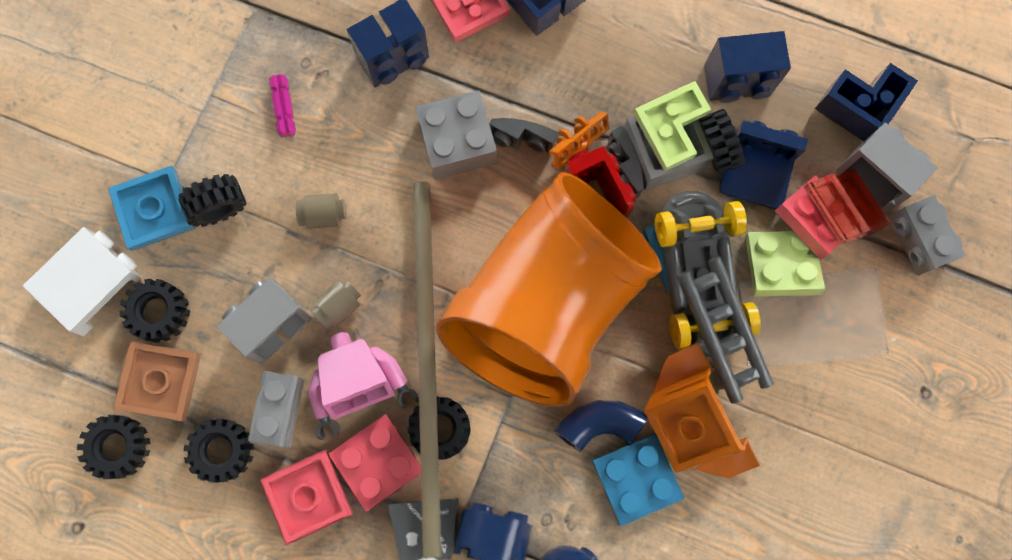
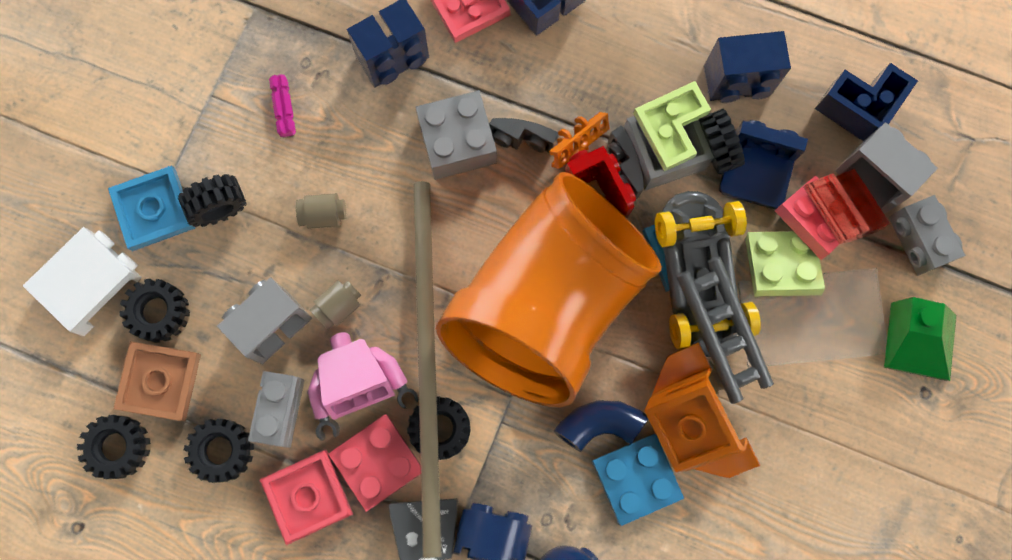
none -> green slope [884,297,957,381]

